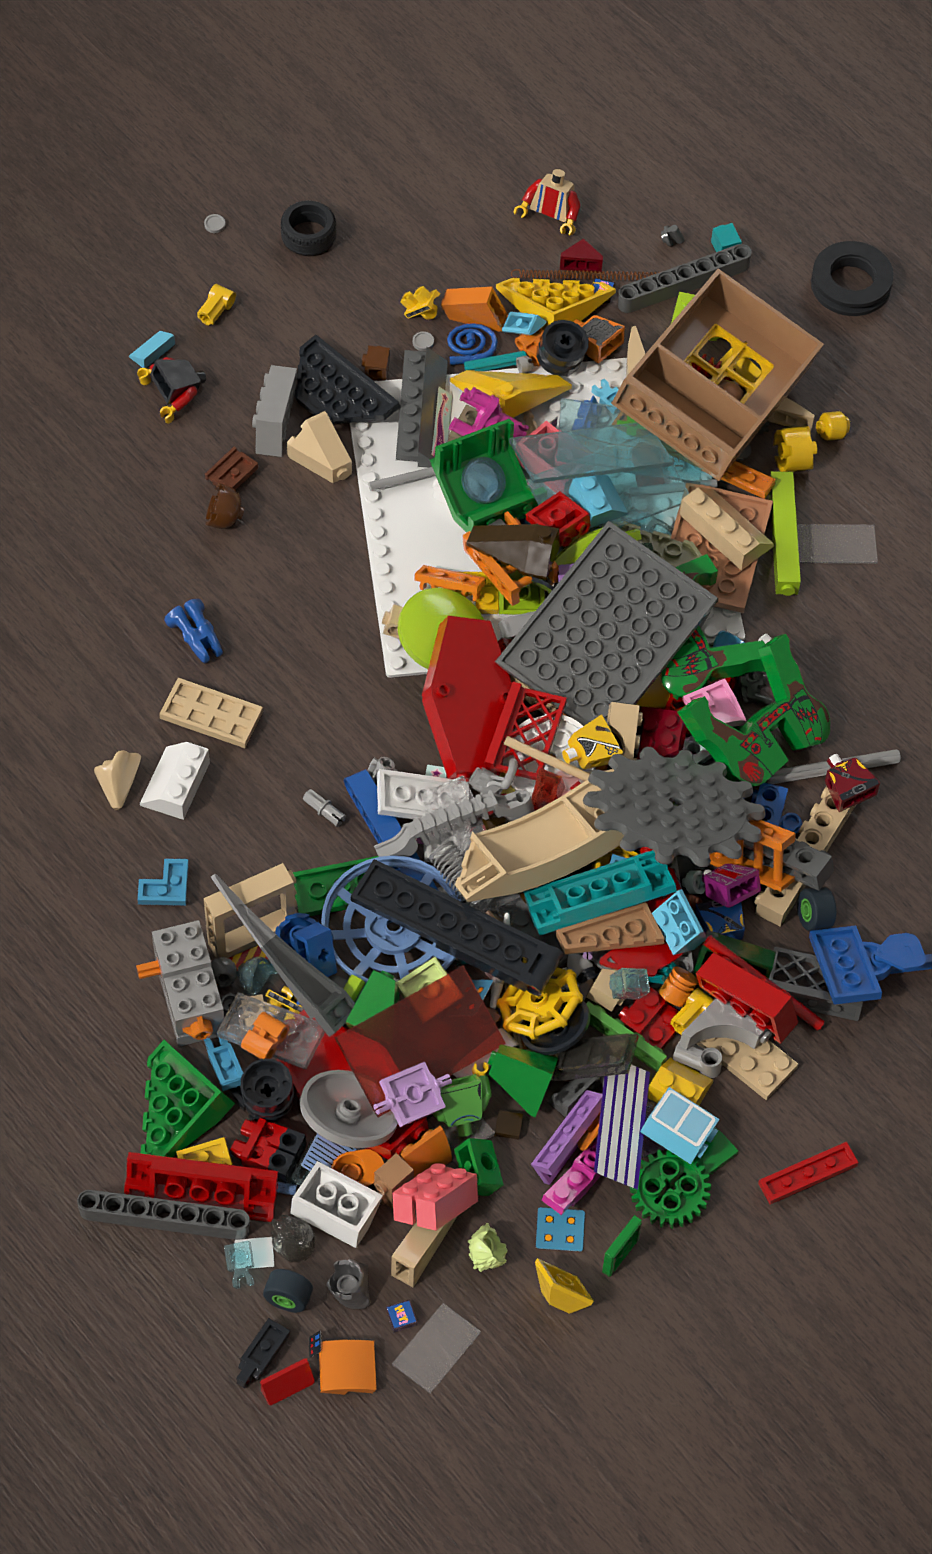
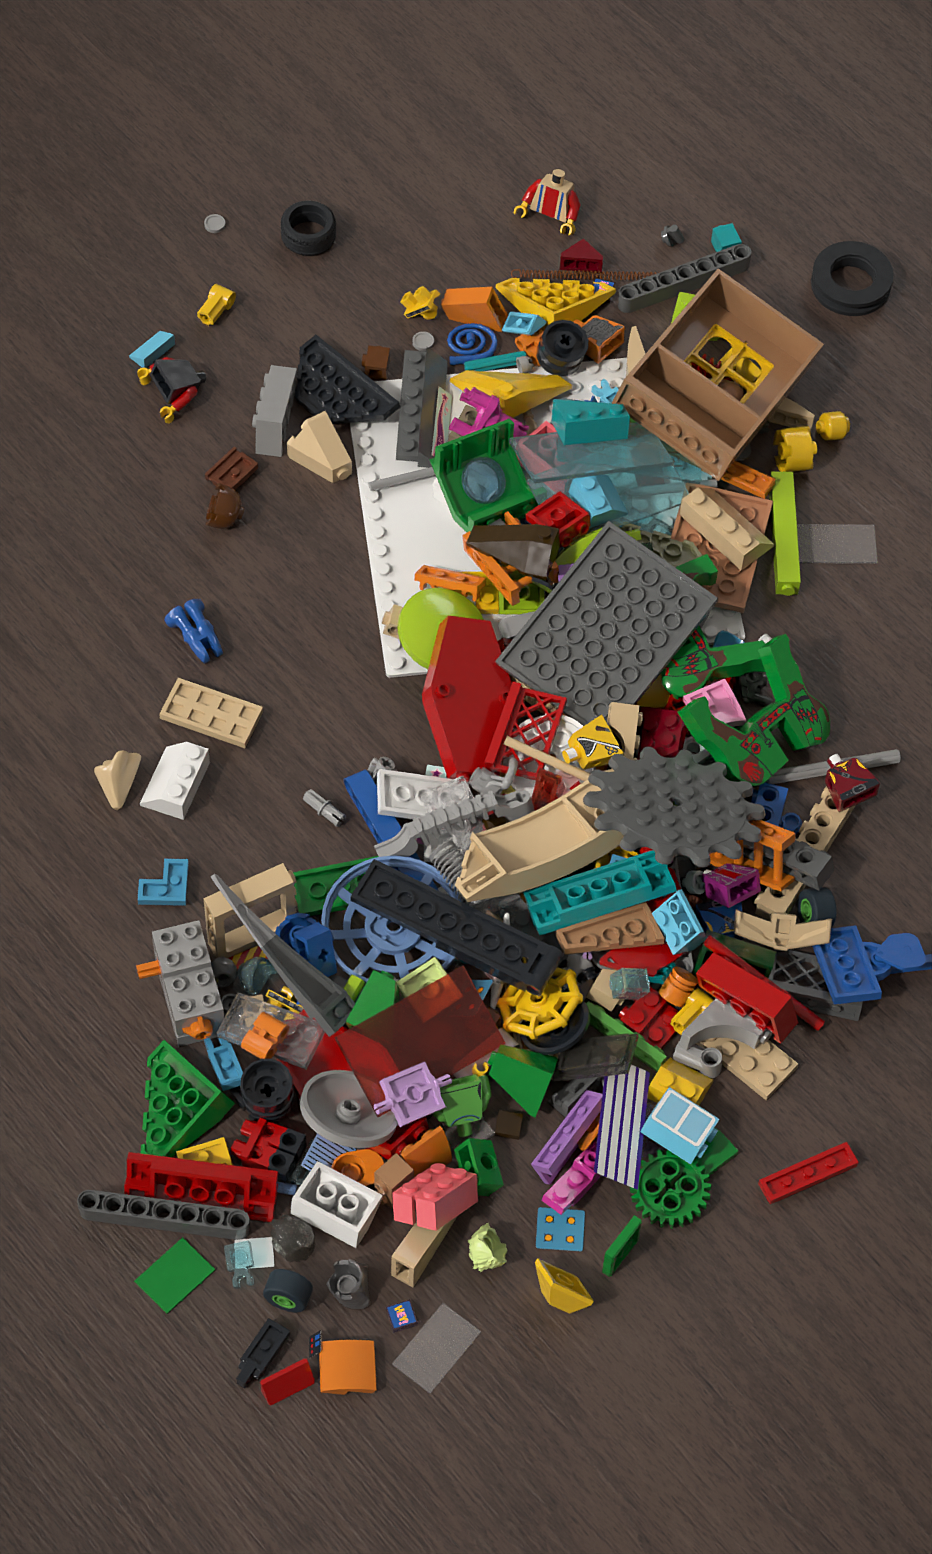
none -> green window [134,1237,215,1314]
none -> teal wedge [551,399,630,445]
none -> tan plate [734,910,832,951]

